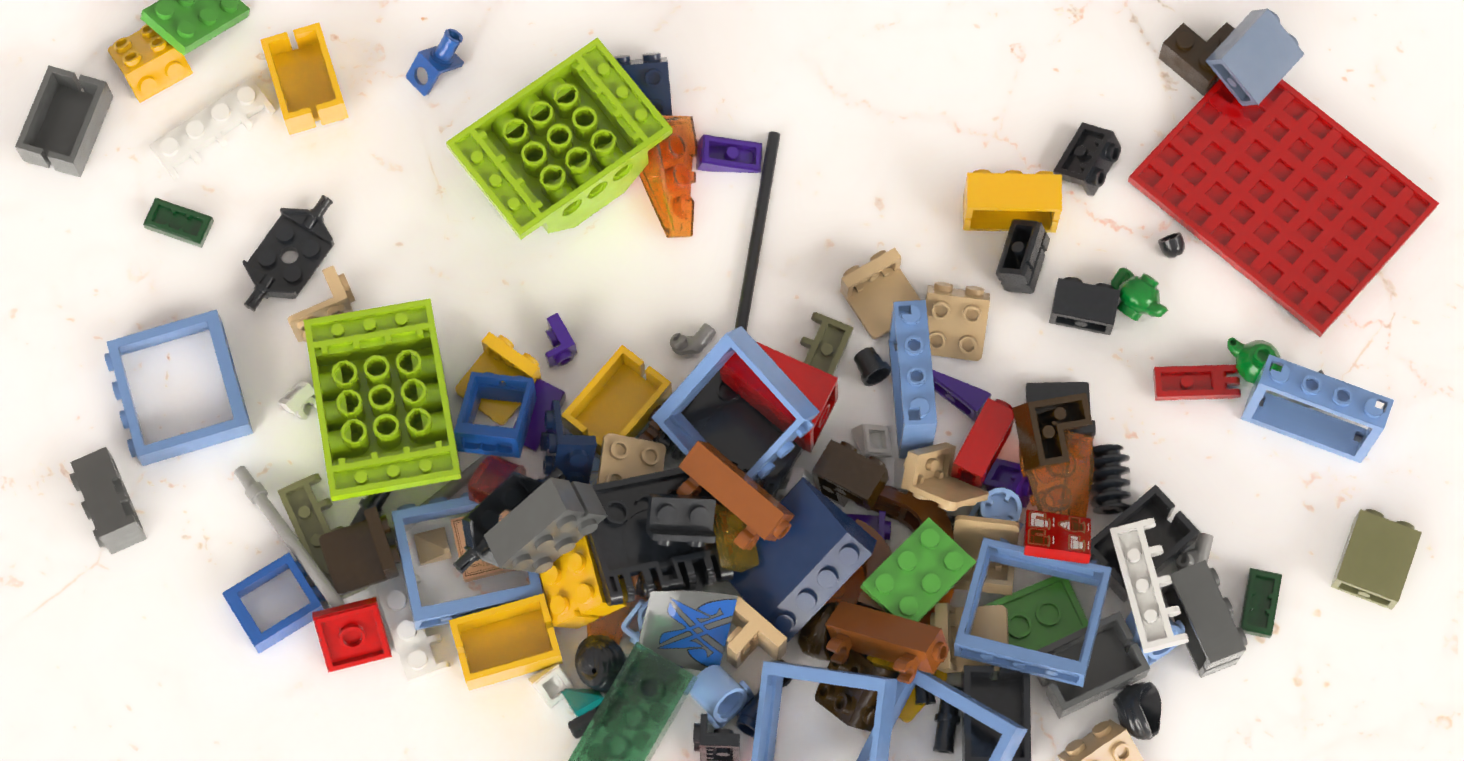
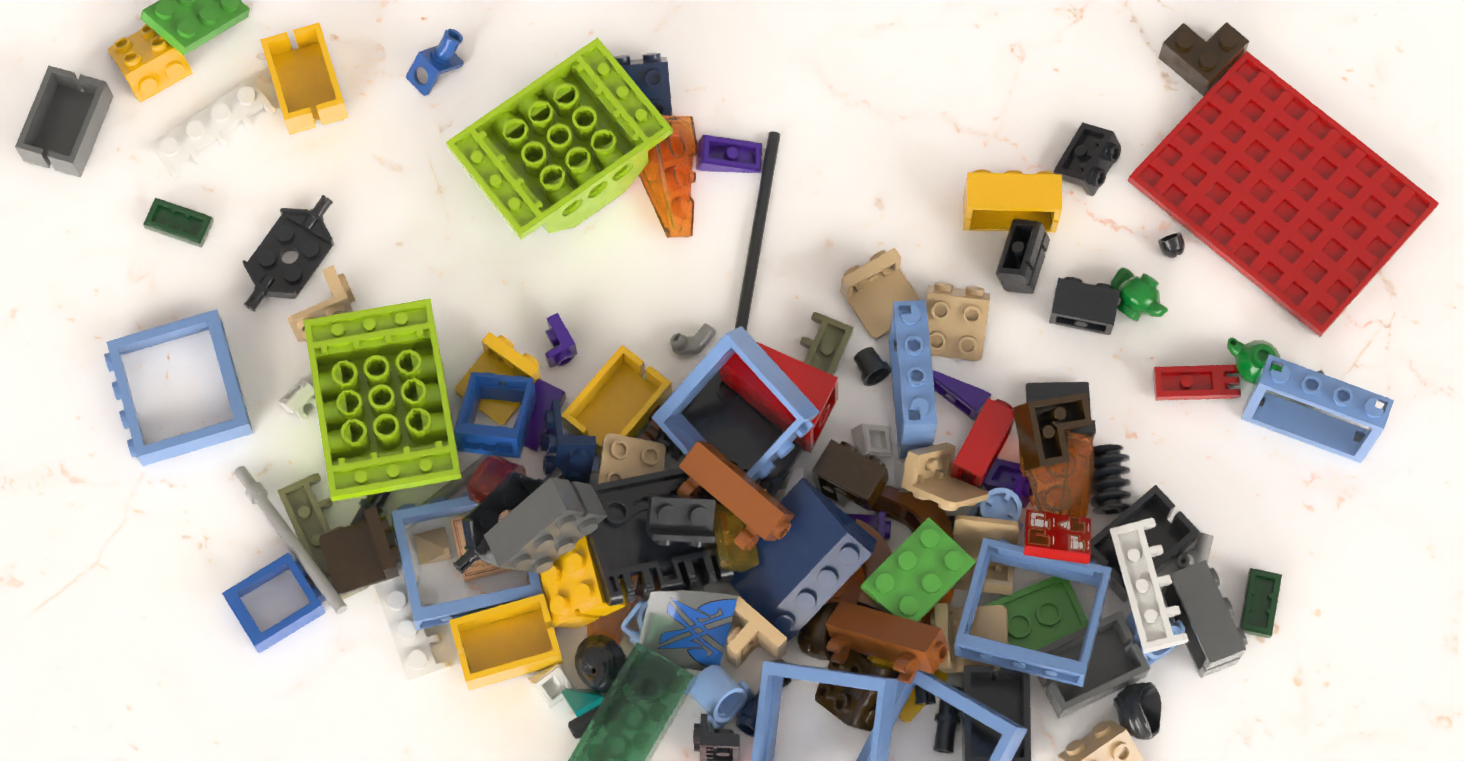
dark grey wedge [69,447,147,555] -> none
red tile [312,597,392,673] -> none
brick [1205,8,1305,106] -> none
olive brick [1331,509,1422,610] -> none

